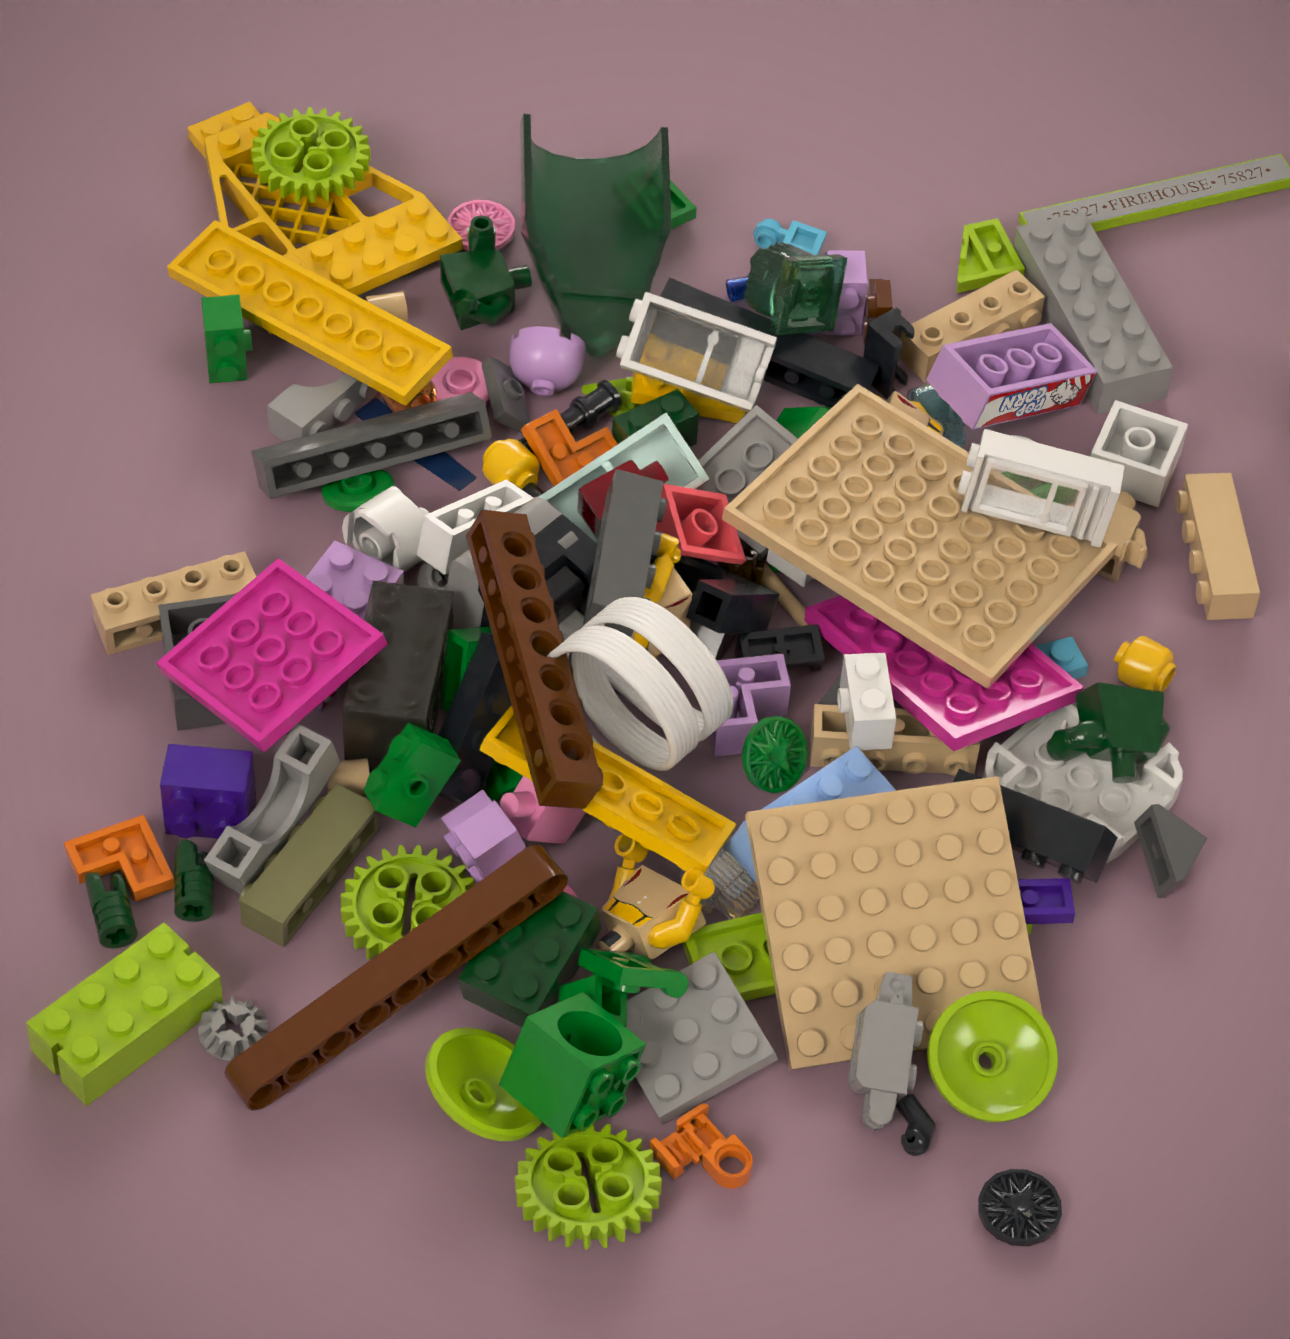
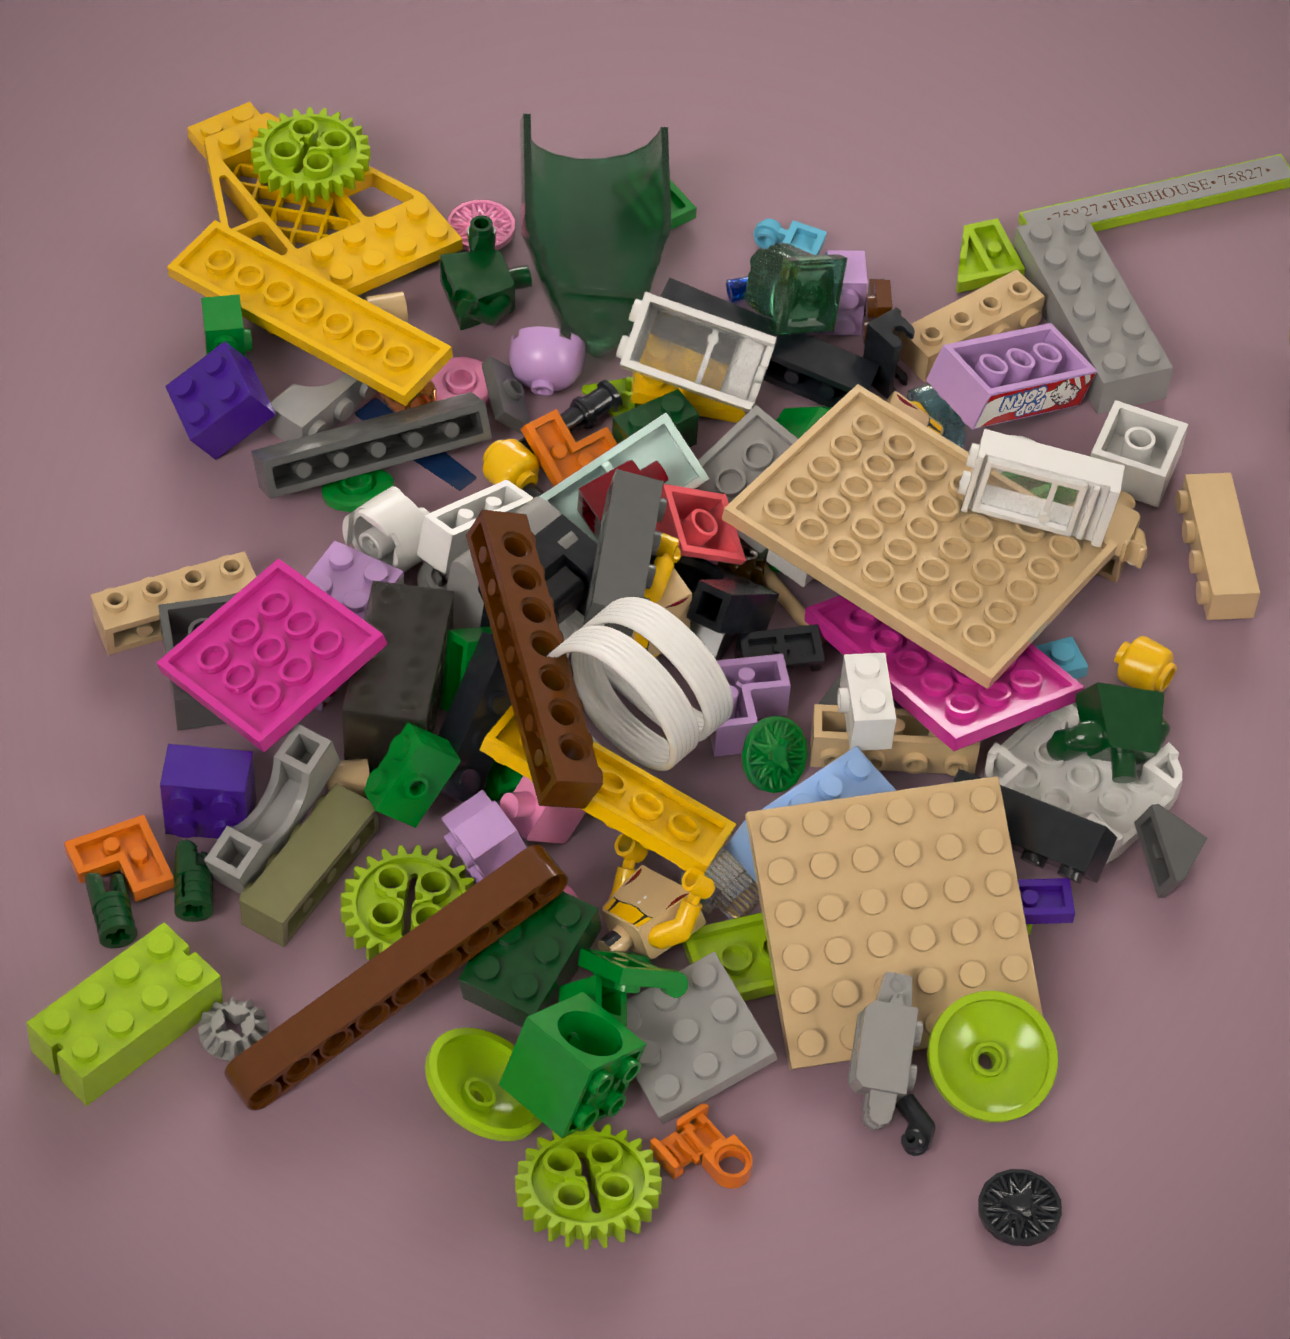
none -> dark purple brick [165,341,276,460]

